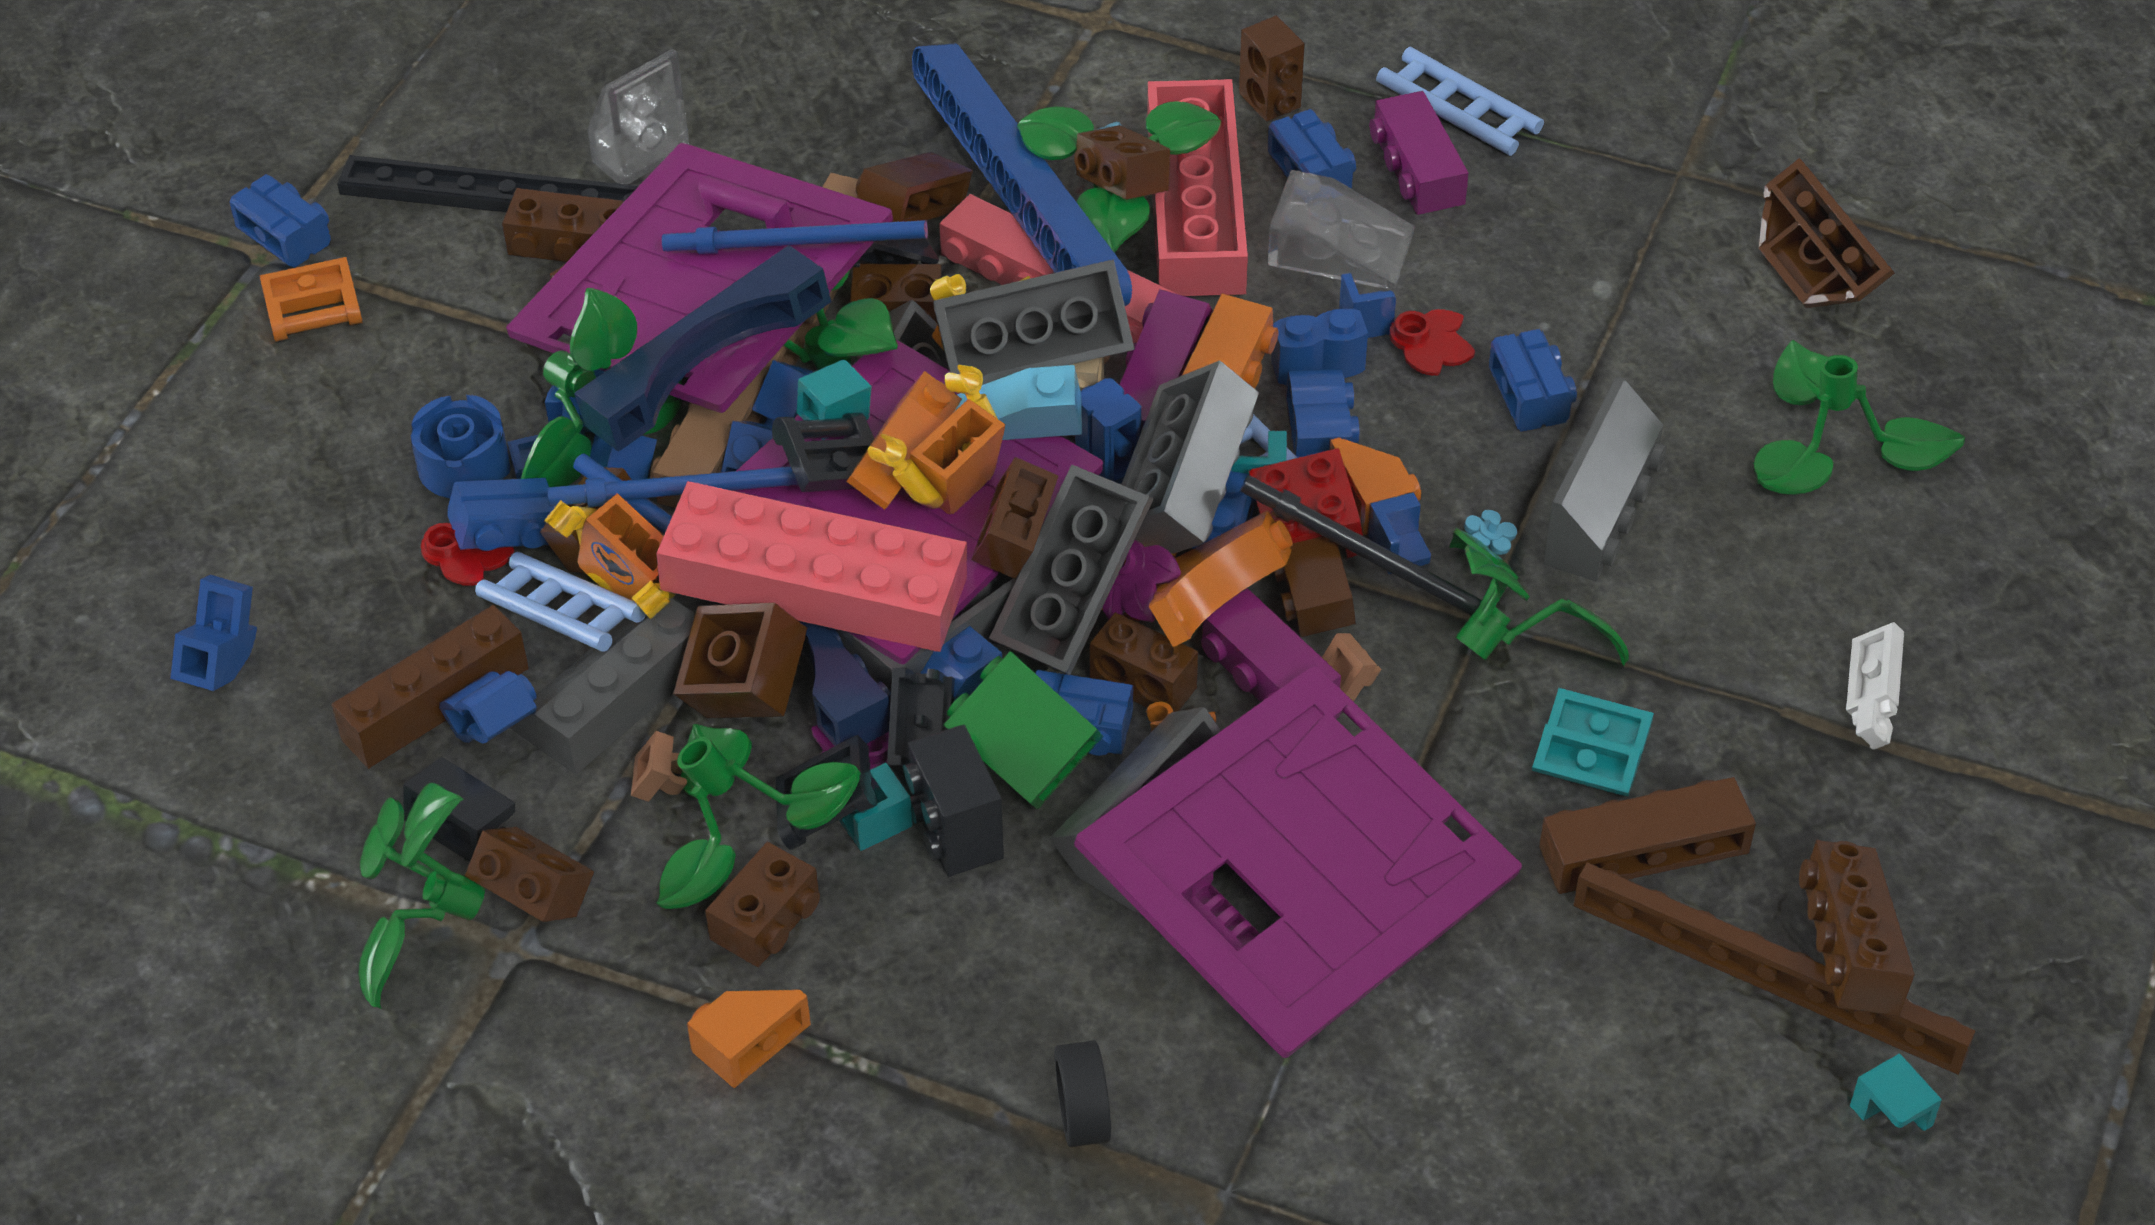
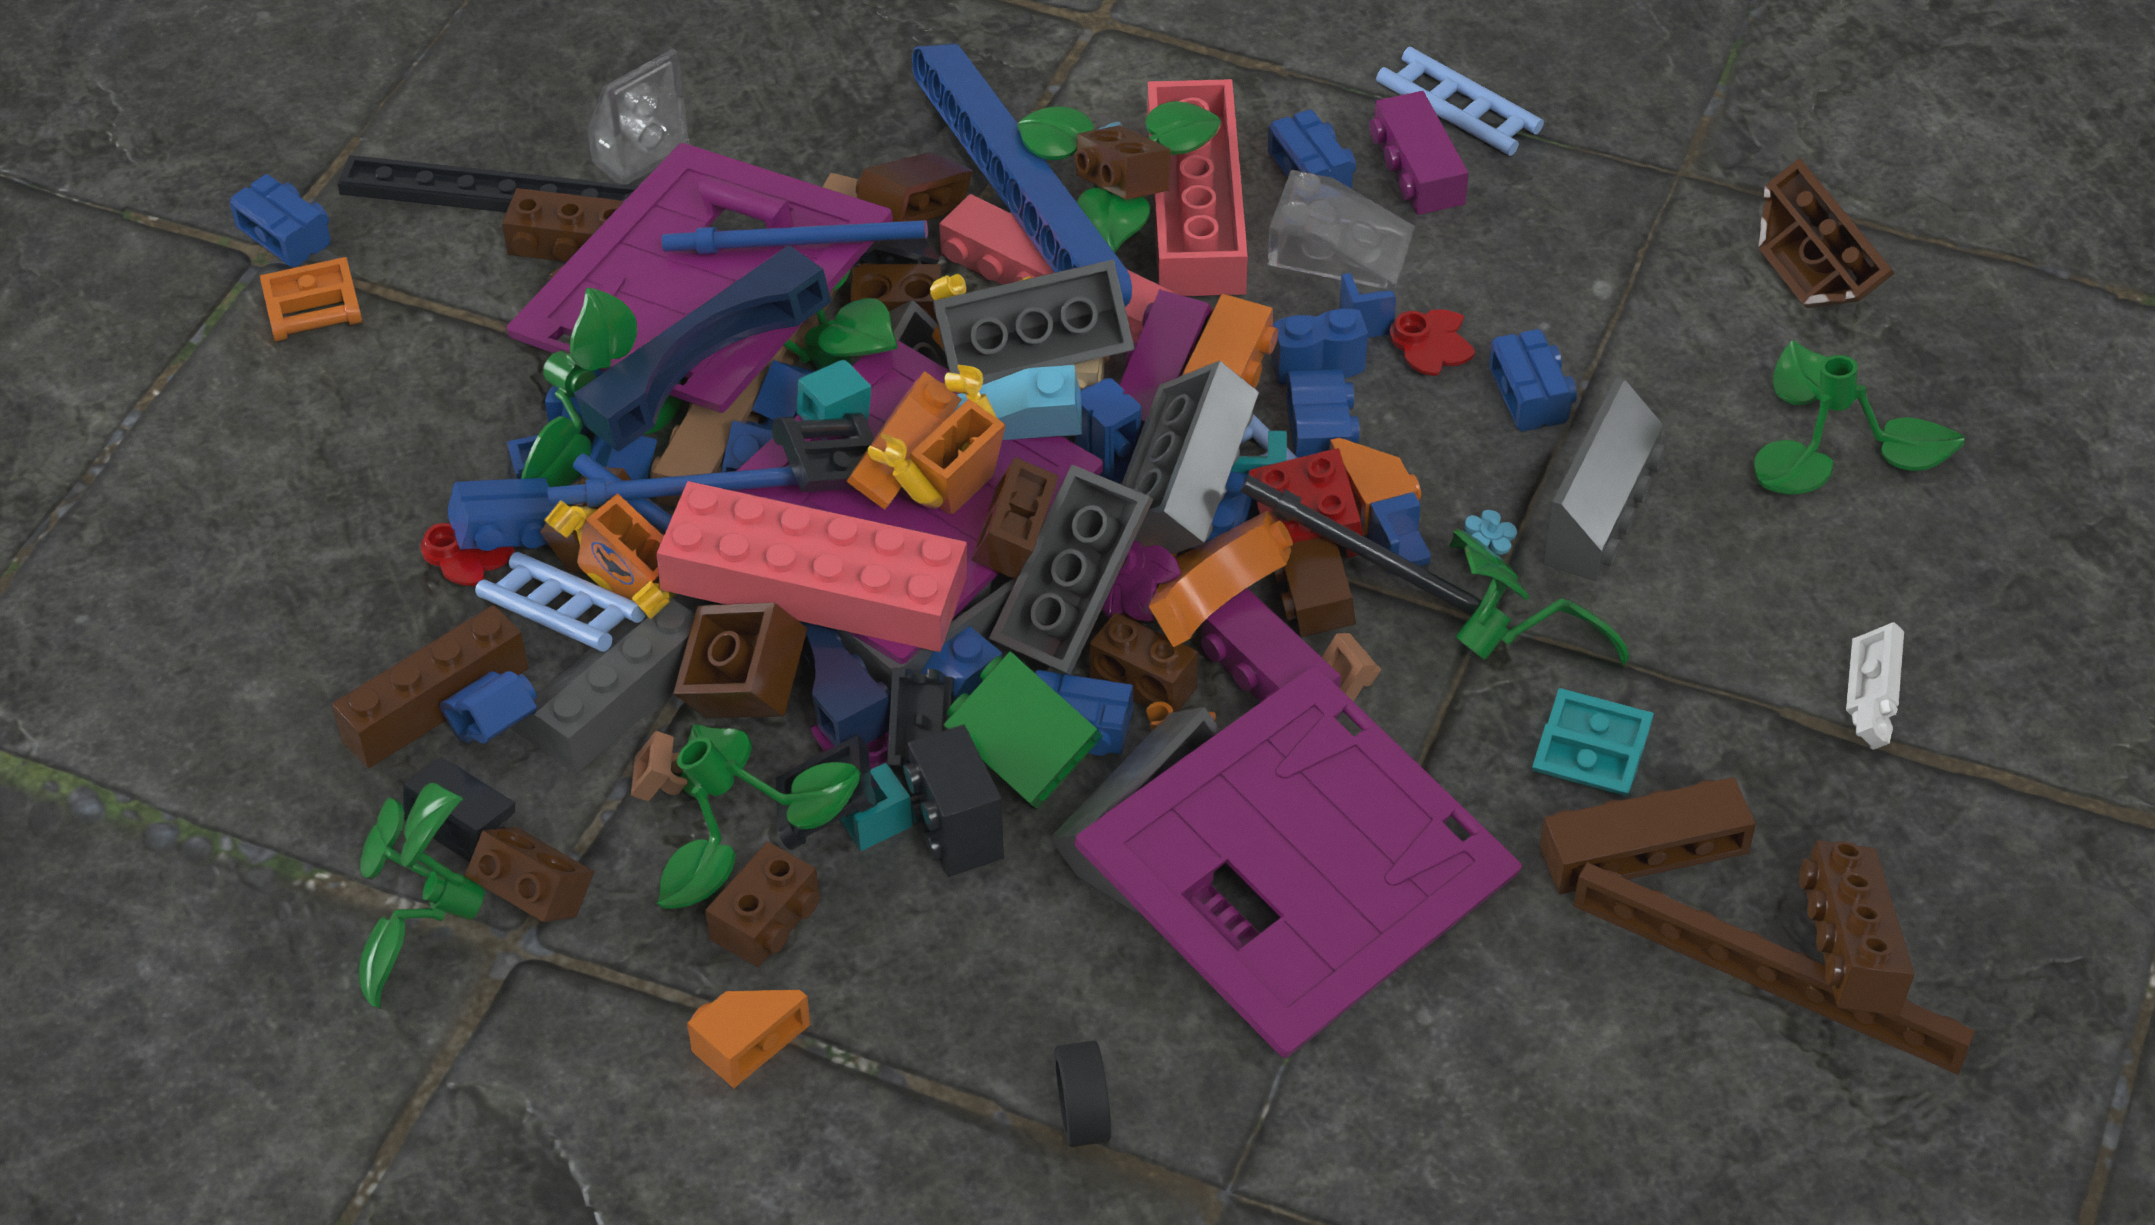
blue brick [170,575,257,691] -> none
blue brick [410,395,511,498] -> none
reddish brown brick [1239,15,1305,122] -> none
teal panel [1850,1053,1942,1131] -> none

